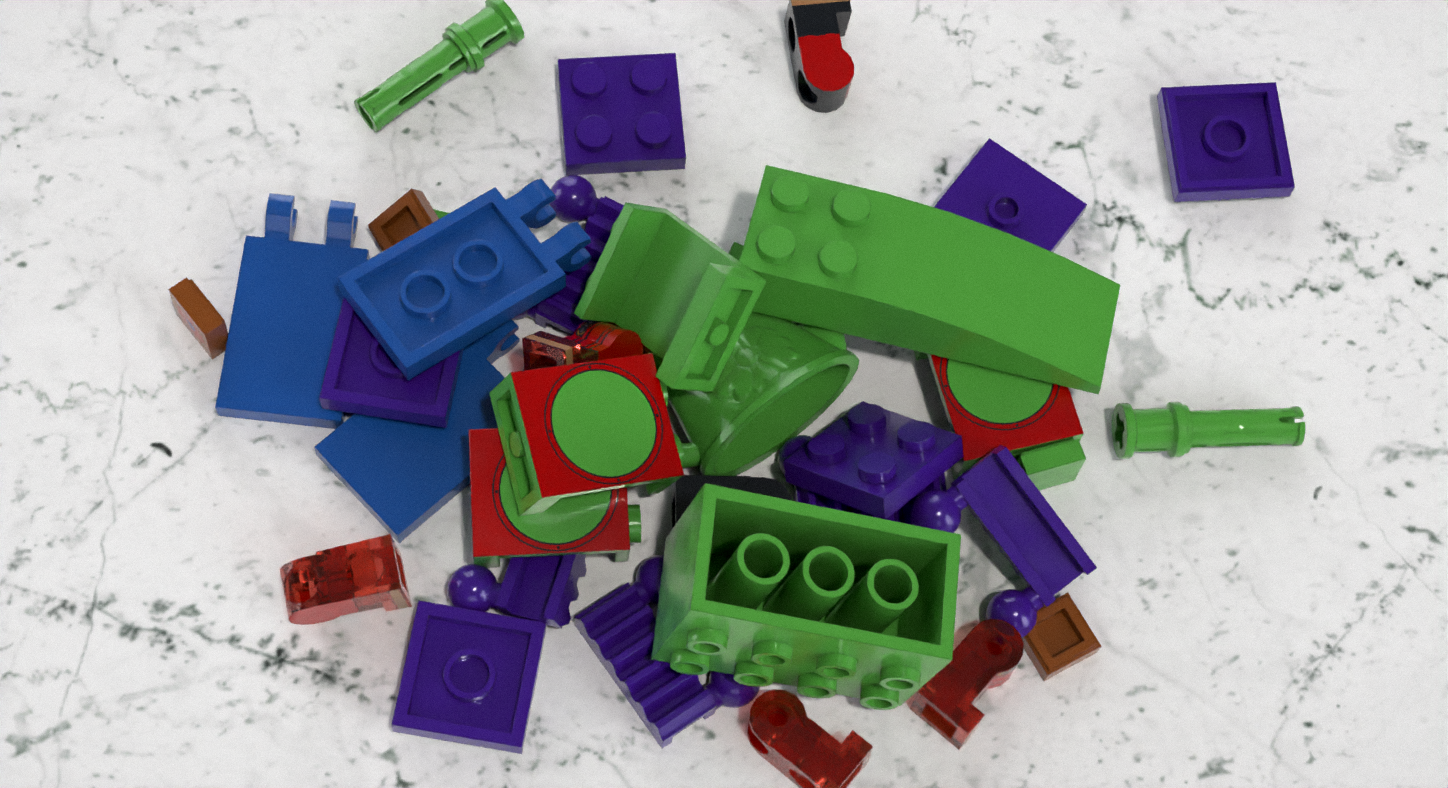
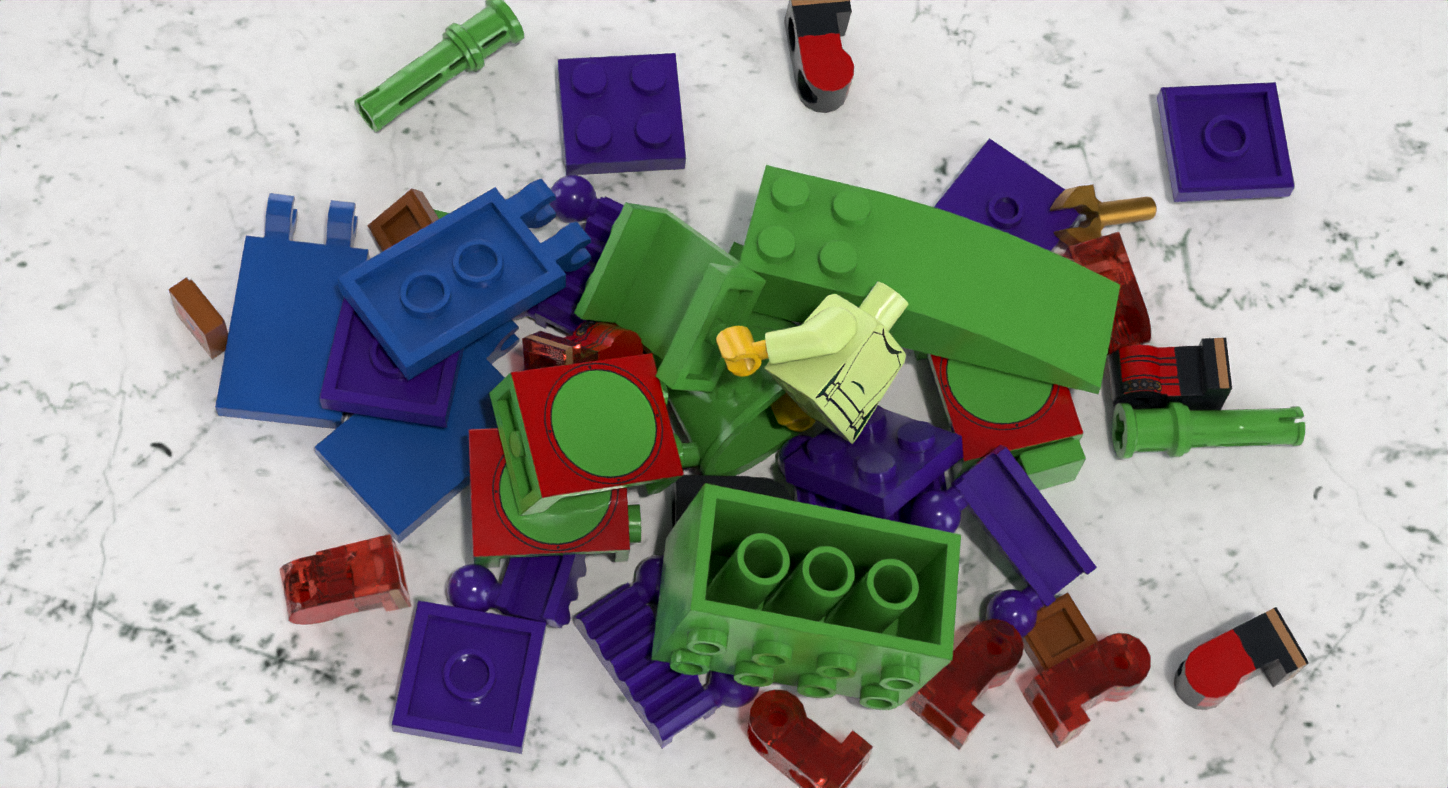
none -> yellowish green torso [716,282,909,444]
none -> clear red leg [1022,633,1151,748]
none -> pearl gold bar [1050,184,1157,249]
none -> clear red leg [1063,232,1151,356]
none -> leg [1108,337,1232,411]
none -> leg [1174,607,1309,710]

